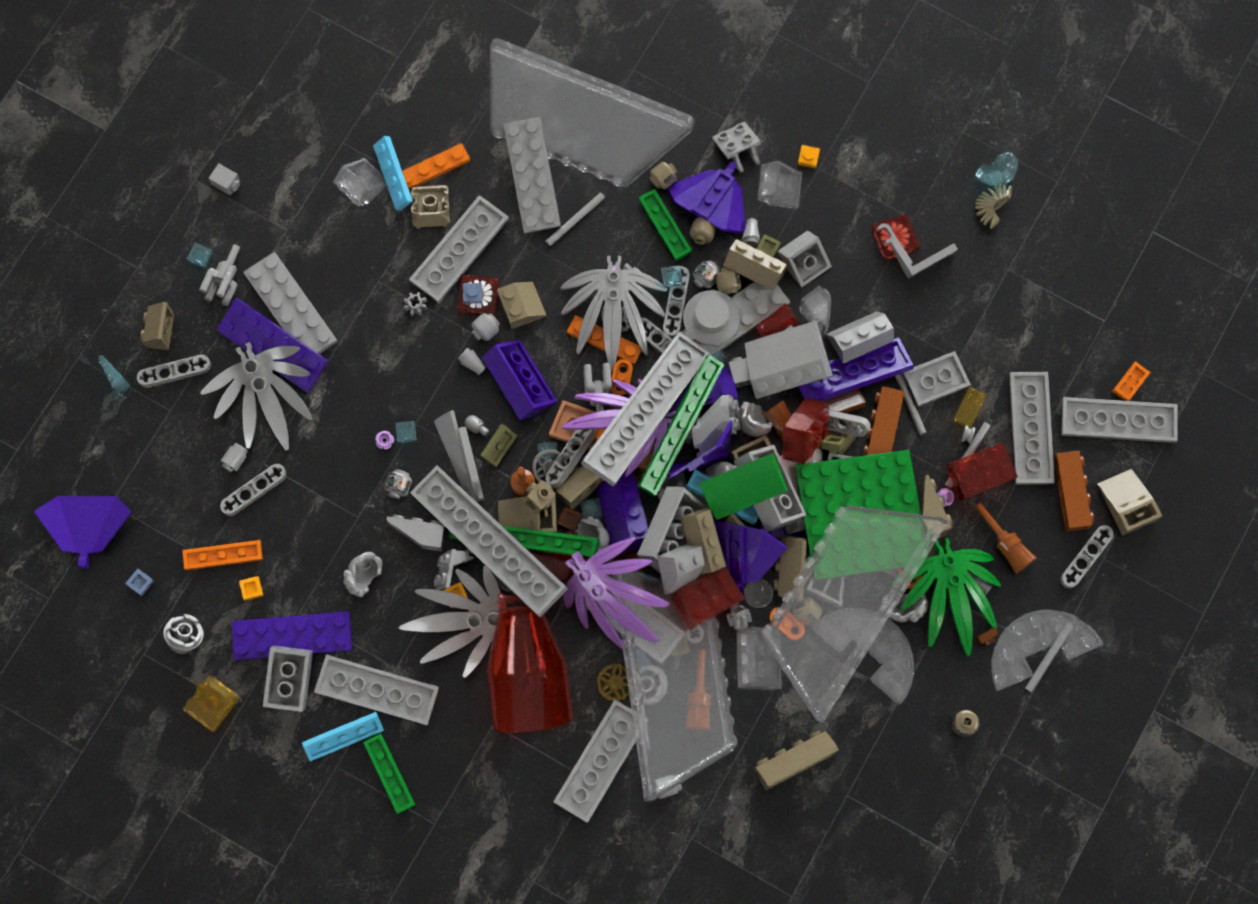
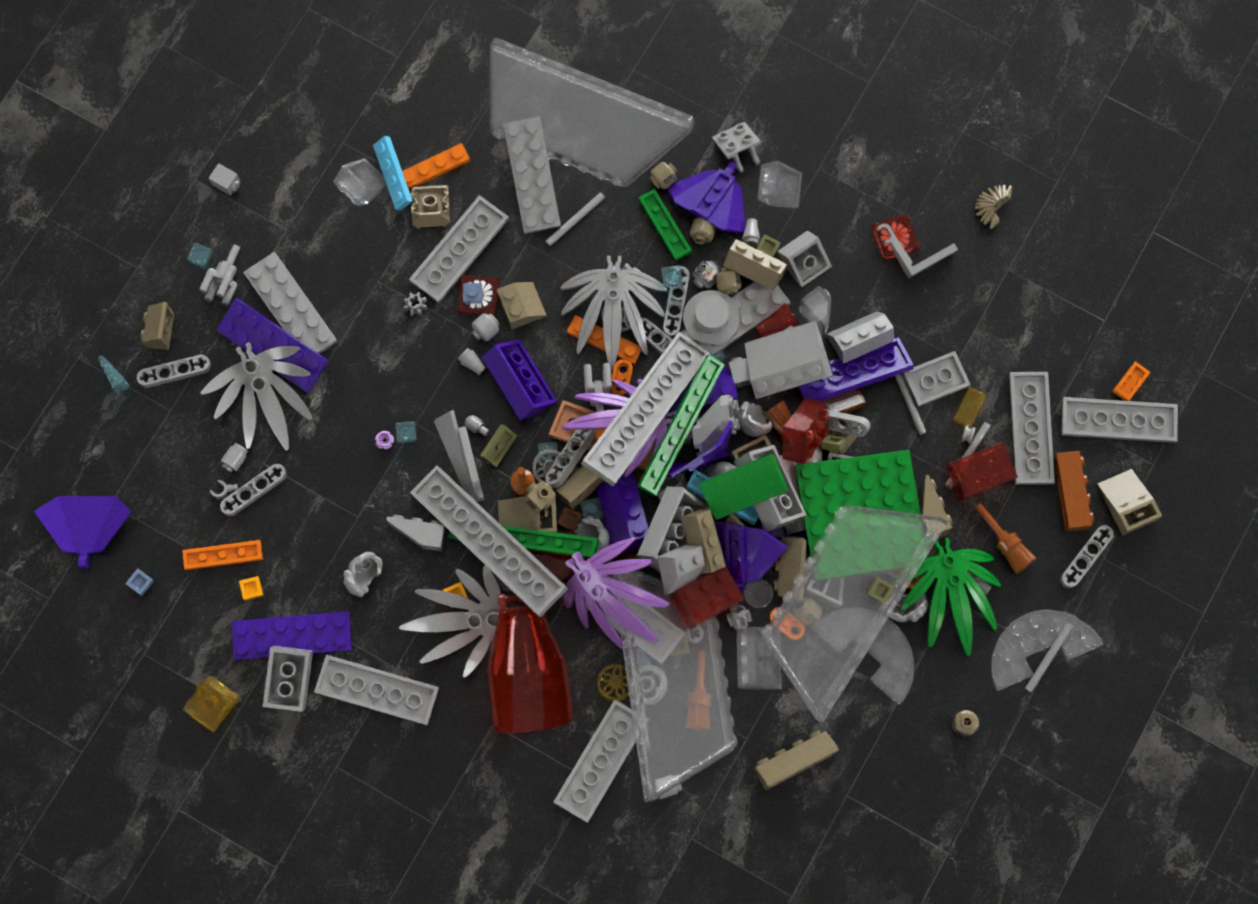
light grey cone [164,614,203,654] -> none
medium azure plate [302,712,384,761] -> none
green plate [363,734,416,814] -> none
light grey head [384,469,412,499] -> none
light grey plate [434,549,474,591] -> none
light orange plate [798,145,820,168] -> none
dark orange brick [862,386,905,456] -> none
lavender plate [937,488,954,506] -> none
clear light blue hair [975,152,1018,187] -> none
reddish brown plate [975,627,999,646] -> none
none -> light grey piece [210,480,238,499]
none -> olive plate [867,576,894,604]

